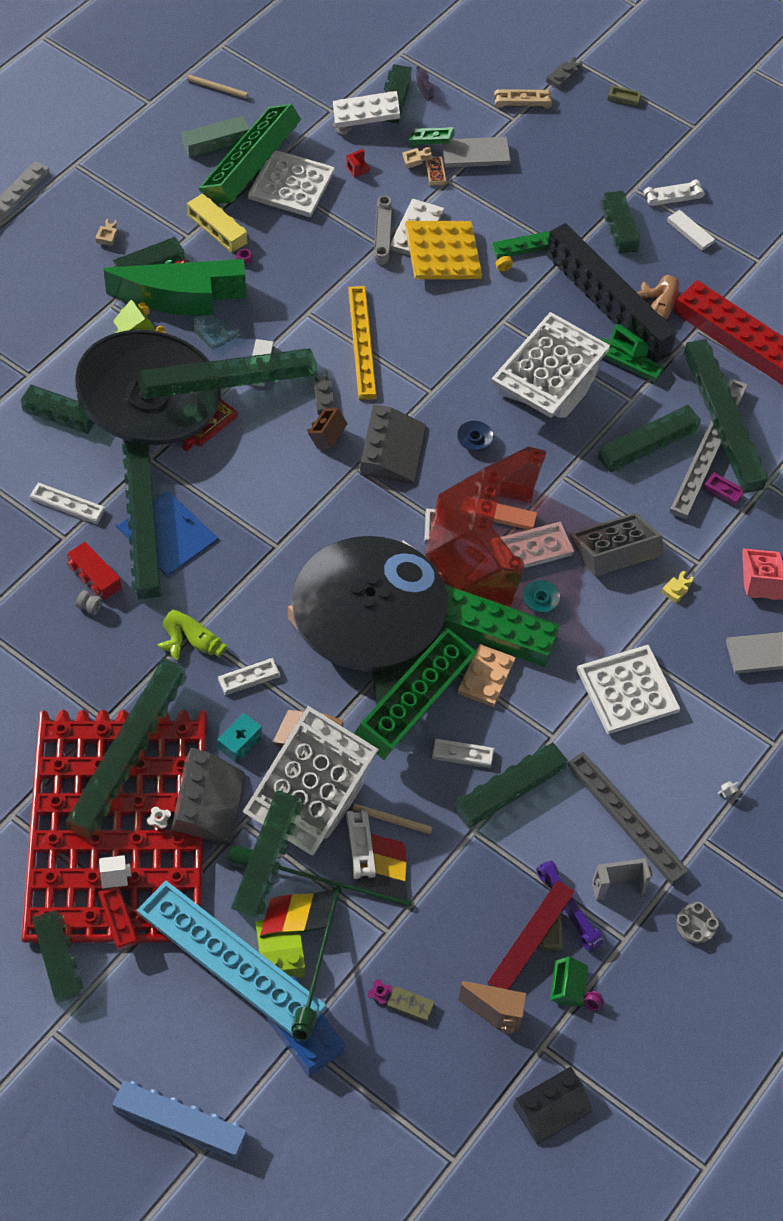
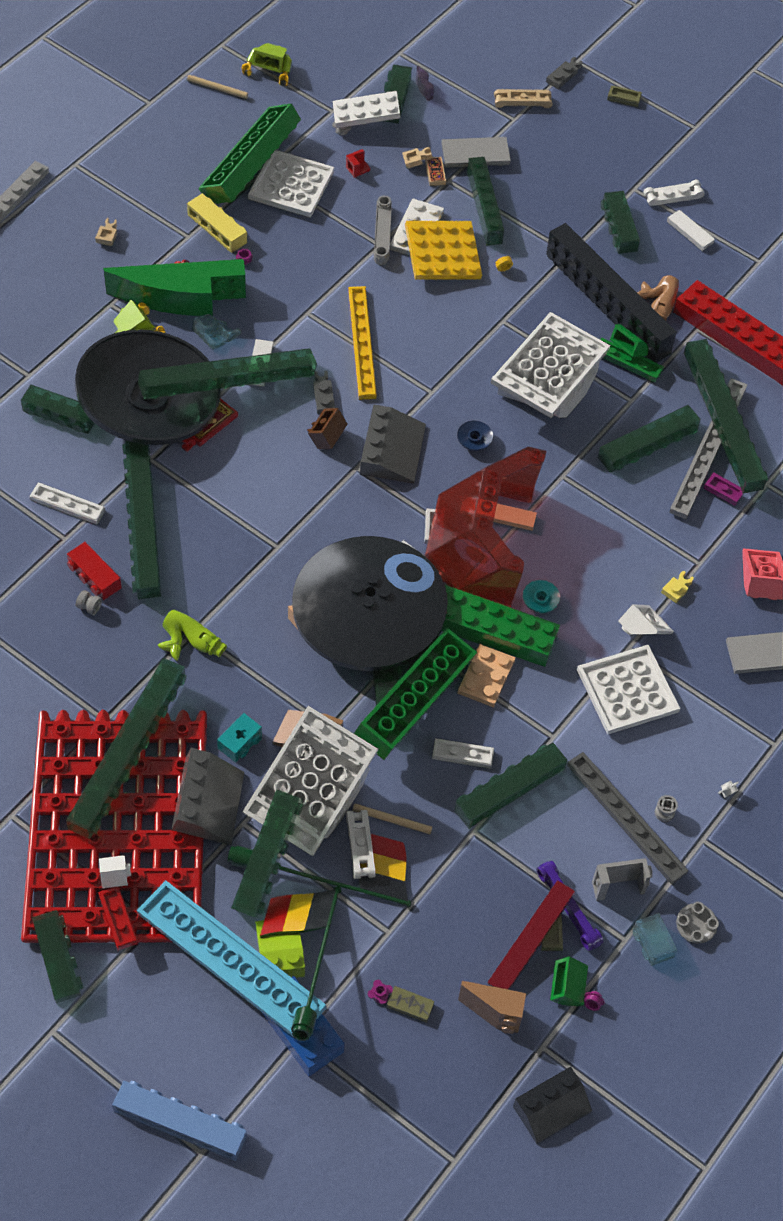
clear green brick [113,237,185,267] -> none
blue piece [115,490,218,578] -> none
white plate [147,807,171,829] -> none
sand green brick [181,116,250,158] -> none
white tile [218,658,280,696] -> none
green plate [408,127,455,147] -> none
white plate [490,522,574,574] -> none
green plate [491,231,550,259] -> none
dark grey slope [570,512,663,576] -> none
none -> lime torso [241,43,292,86]
none -> clear green brick [467,157,504,246]
none -> white slope [619,604,674,634]
none -> clear light blue brick [633,913,677,966]
none -> light grey wheel [655,795,678,822]

